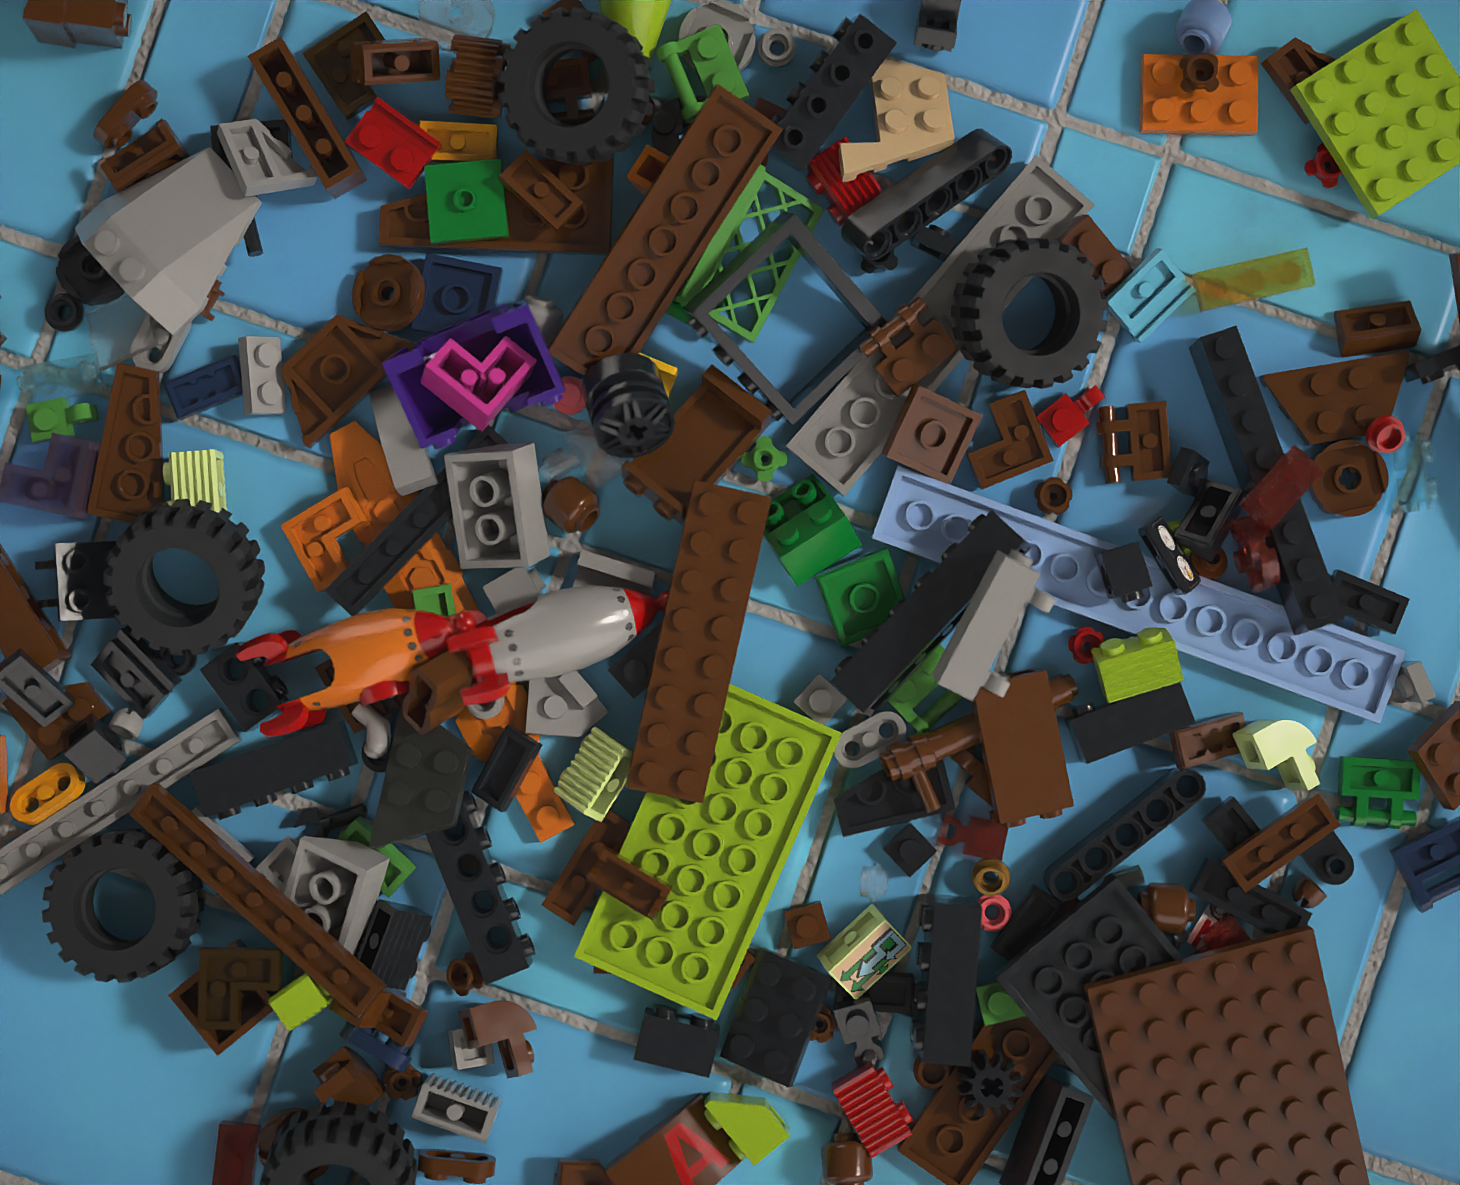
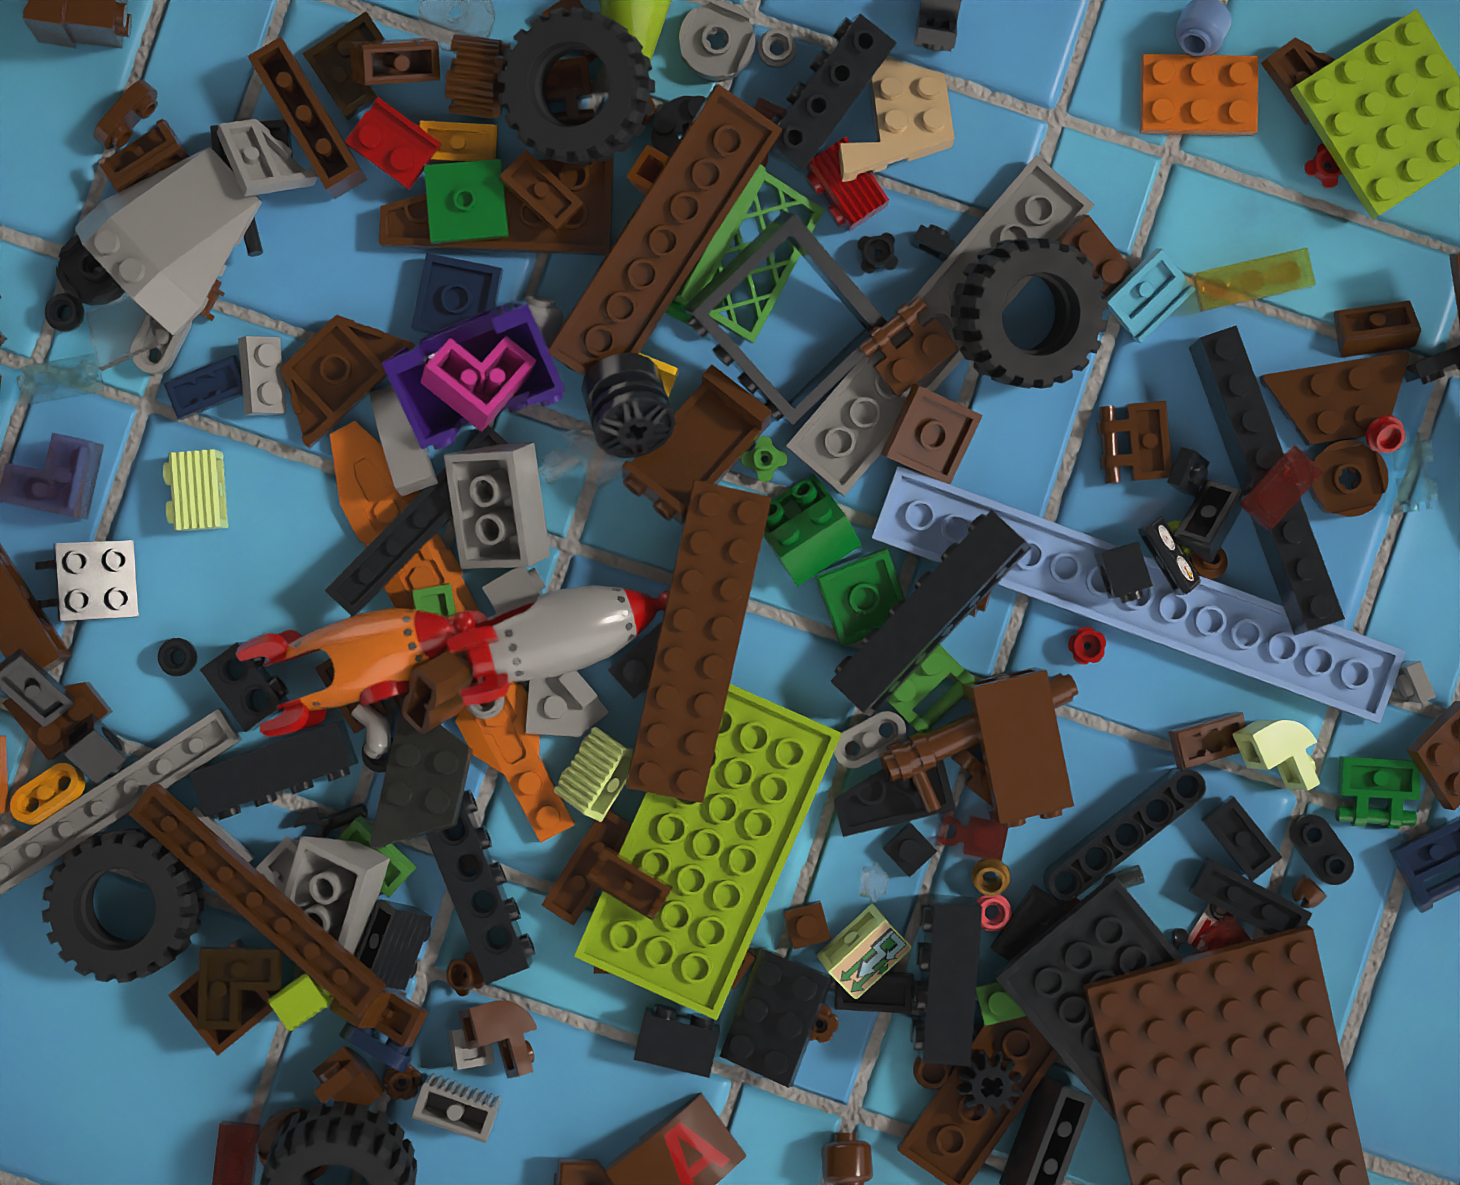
bright green plate [26,397,99,444] -> none
reddish brown wing [87,362,165,523] -> none
black plate [90,625,182,720] -> none
black tyre [104,499,265,656] -> none
light grey hinge [108,707,143,740] -> none
orange plate [280,487,367,593] -> none
reddish brown plate [352,254,426,332] -> none
reddish brown plate [417,1149,496,1184] -> none
black tile [471,725,542,812] -> none
reddish brown head [542,476,600,533] -> none
coral plate [553,376,586,415] -> none
light grey panel [572,550,657,595] -> none
bright green plate [655,24,749,123] -> none
lime slope [704,1092,790,1166] -> none
light grey plate [793,673,847,725] -> none
red brick [831,1061,914,1158] -> none
black plate [833,994,883,1066] -> none
black beam [841,129,1012,261] -> none
light grey brick [931,549,1056,701] -> none
reddish brown plate [966,390,1054,490] -> none
reddish brown plate [1034,477,1073,515] -> none
red plate [1036,385,1105,448] -> none
black brick [1064,682,1196,764] -> none
lime brick [1091,627,1184,703] -> none
reddish brown head [1136,882,1196,935] -> none
reddish brown plate [1179,53,1219,93] -> none
reddish brown plate [1219,792,1341,893] -> none
clear red plate [1229,513,1280,593] -> none
black plate [1330,569,1410,634] -> none

